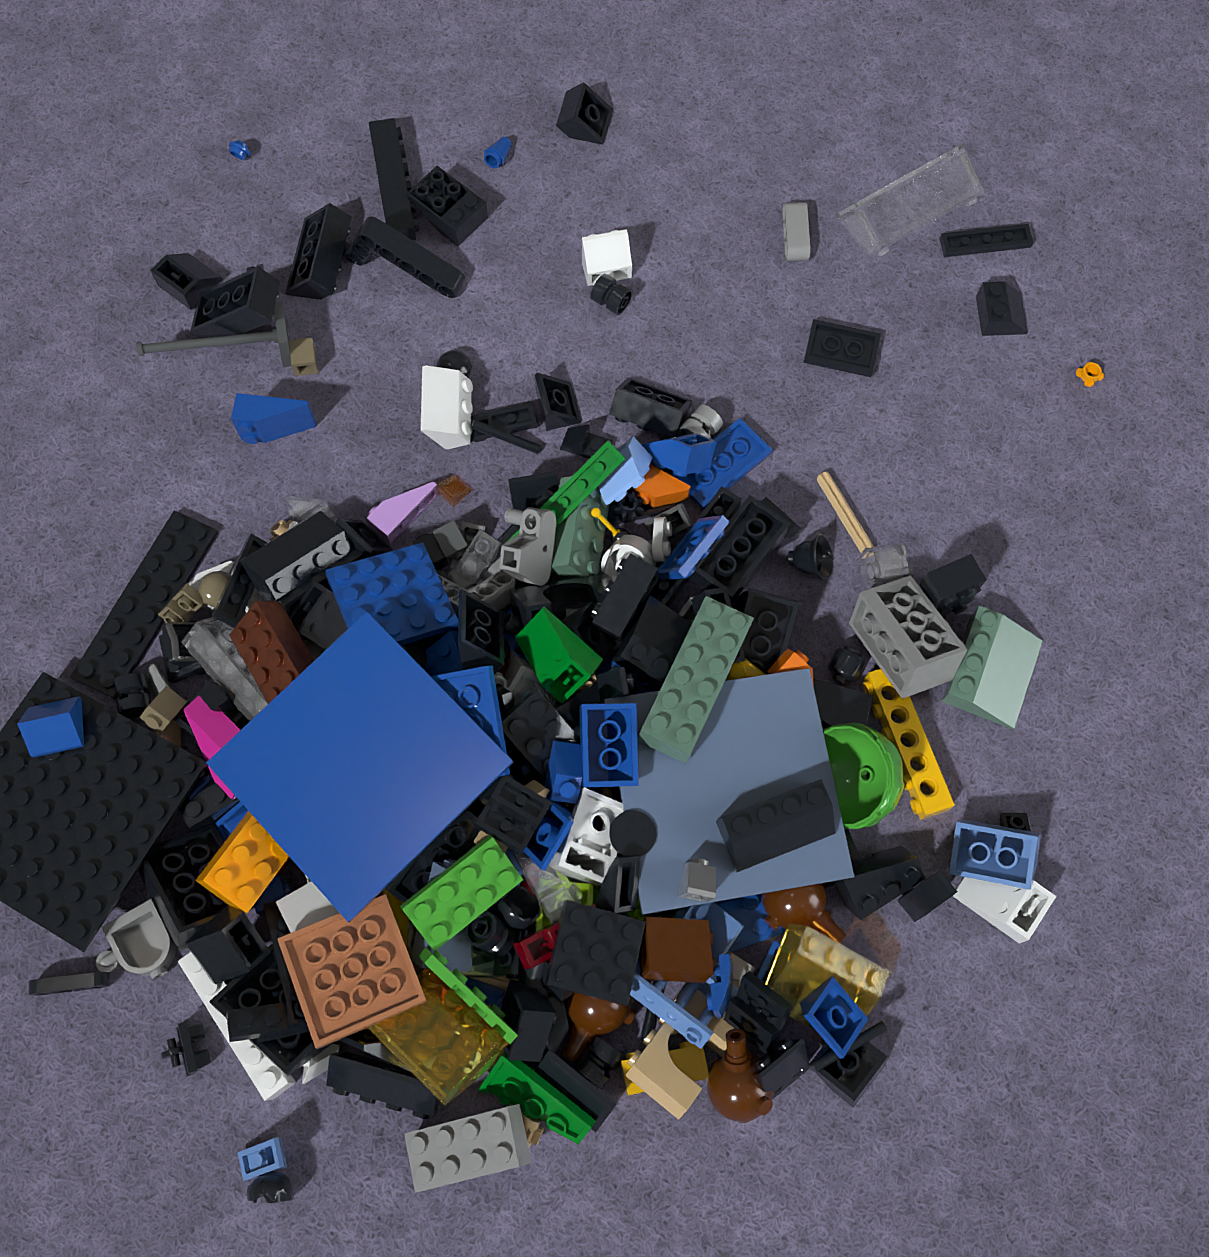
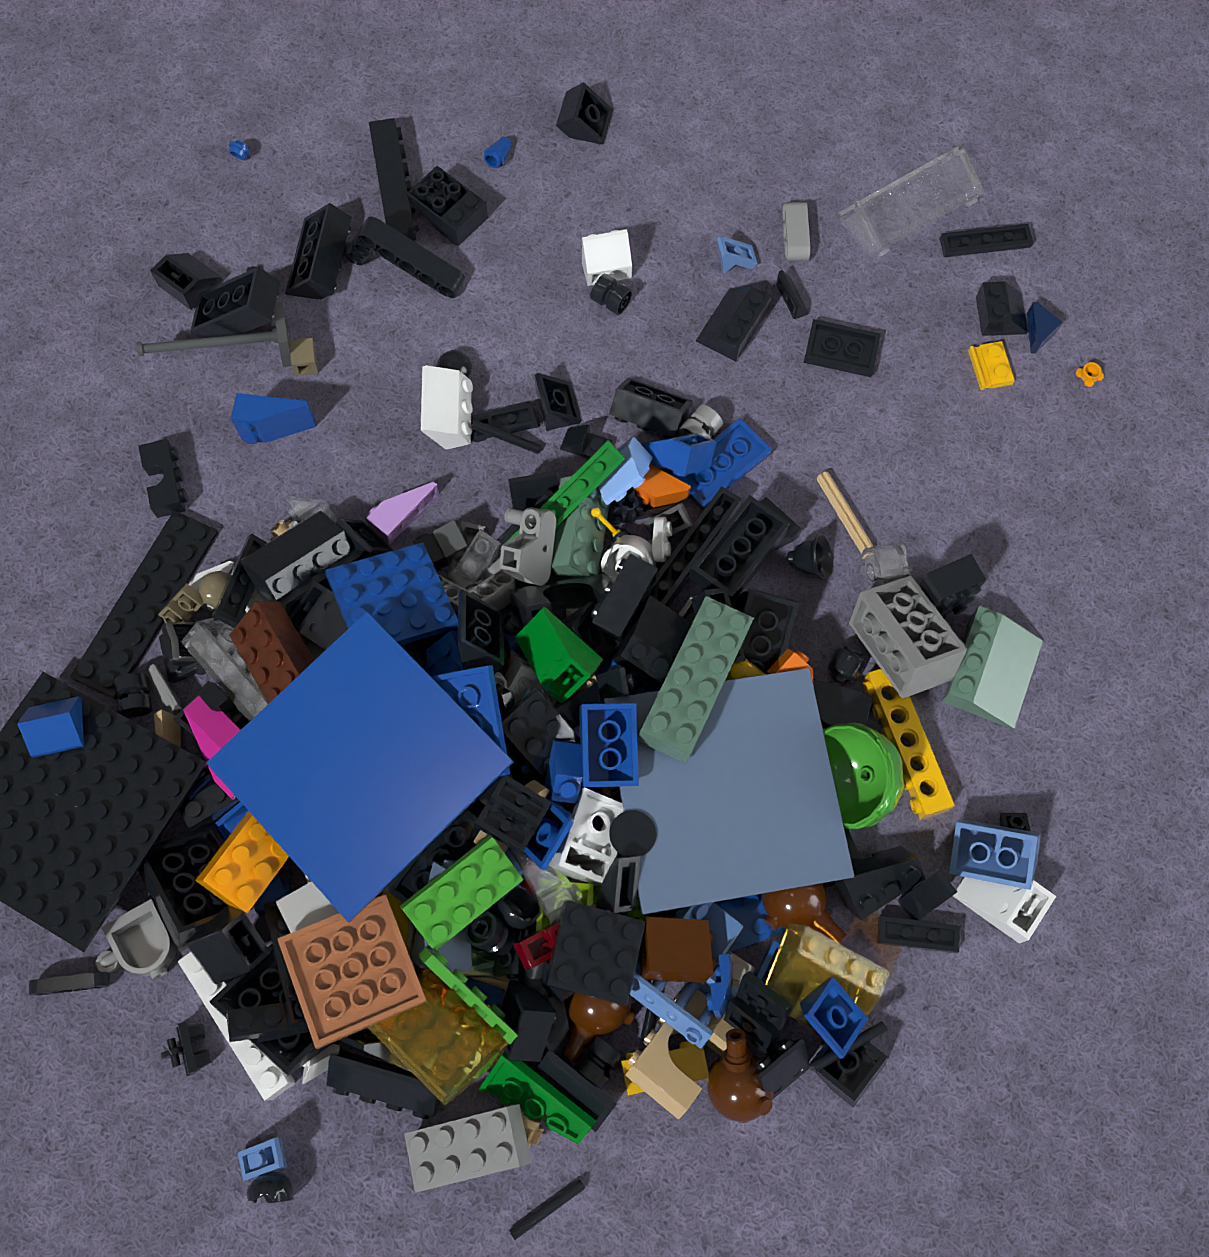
dark tan brick [140,686,187,733] -> none
clear orange slope [437,475,471,507] -> none
blue plate [658,515,729,580] -> none
light grey slope [678,858,716,902] -> none
black slope [716,779,836,873] -> none
none -> black arch [138,439,188,518]
none -> black bar [509,1178,586,1240]
none -> black slope [696,286,771,362]
none -> medium blue slope [717,236,757,274]
none -> black slope [776,270,809,319]
none -> black plate [877,916,960,954]
none -> yellow plate [968,341,1015,390]
none -> dark blue slope [1027,302,1063,353]

